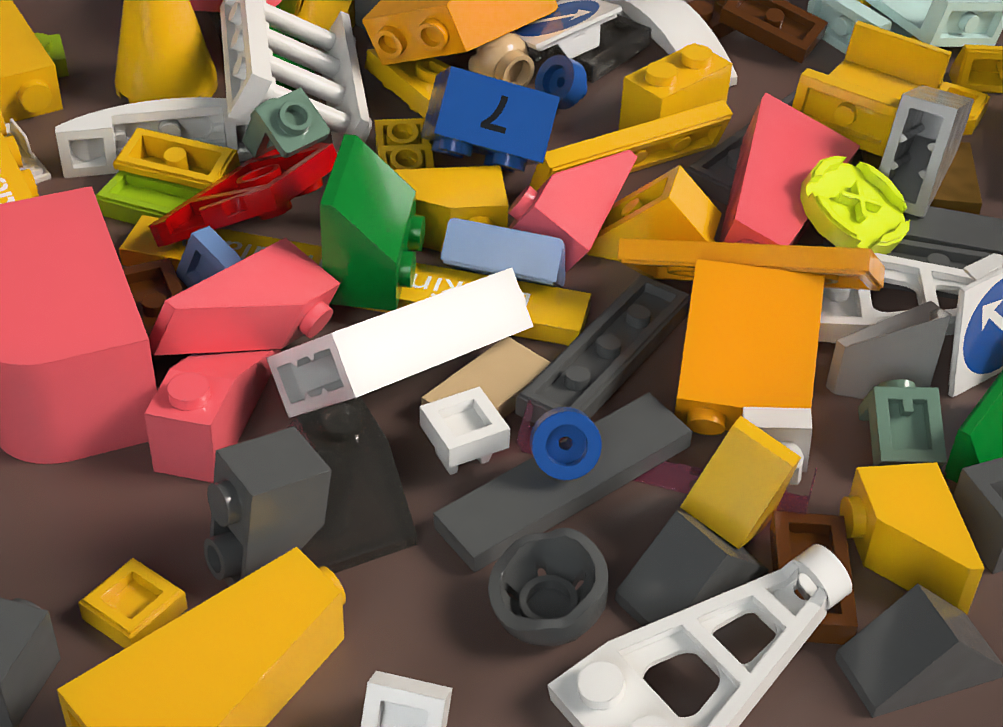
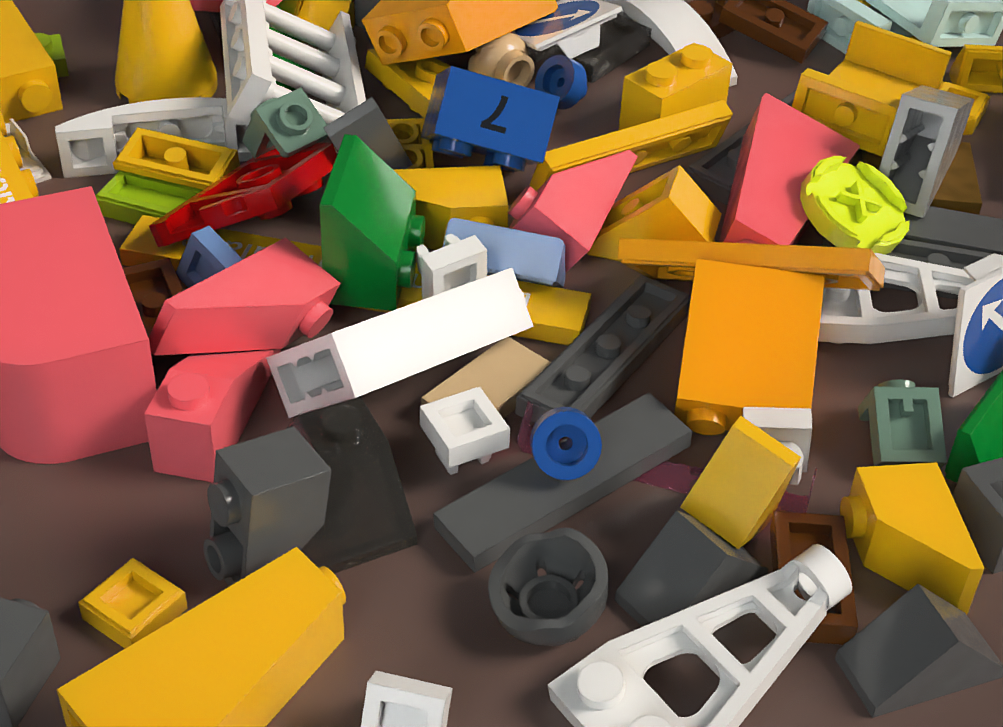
light grey slope [826,301,952,399] -> none
none -> dark grey slope [323,97,413,169]
none -> white tile [417,234,487,300]

